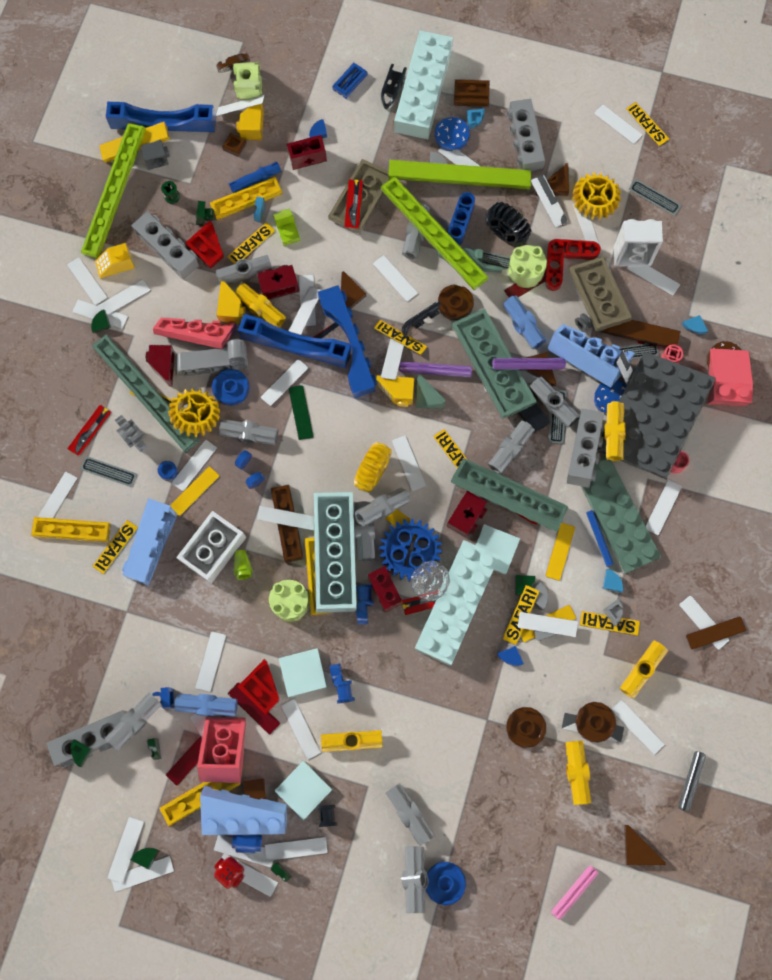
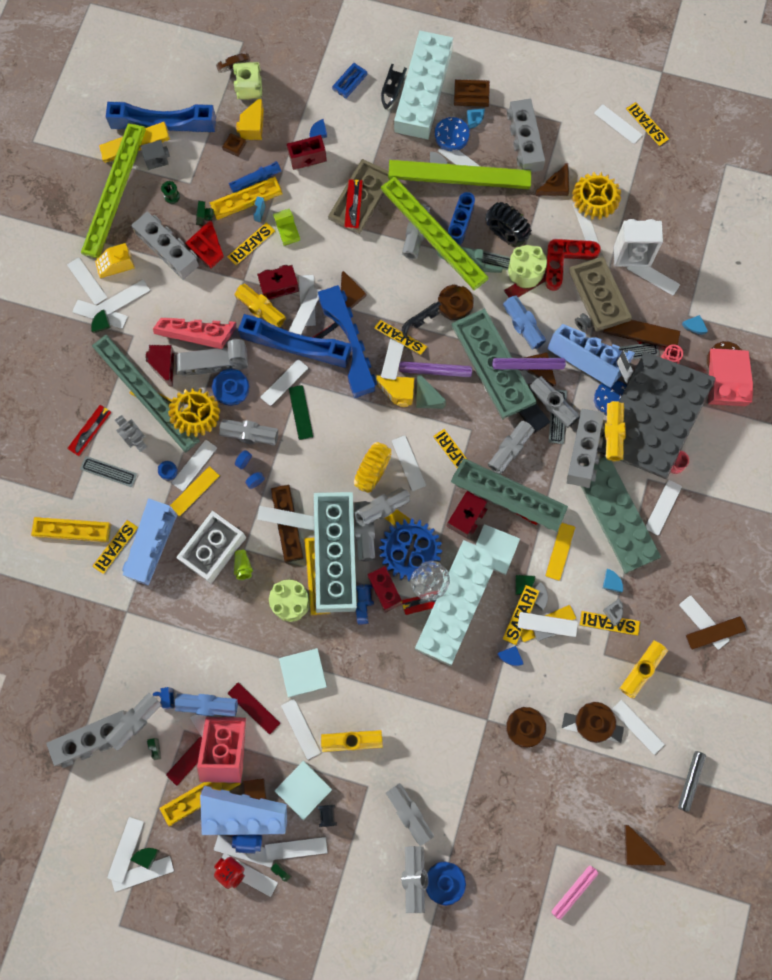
white sticker [38,472,77,518] -> none
dark green tile [71,739,93,767] -> none
white sticker [195,632,226,692] -> none
light grey piece [215,255,273,284] -> none
white sticker [216,95,264,116] -> none
yellow slope [216,281,245,324] -> none
red wing [237,659,280,715] -> none
blue connector [330,663,355,704] -> none
white sticker [373,255,418,302] -> none
white sticker [531,174,568,227] -> none
yellow piece [565,740,591,805] -> none
blue bar [586,510,614,567] -> none
sticker [629,179,682,216] -> none

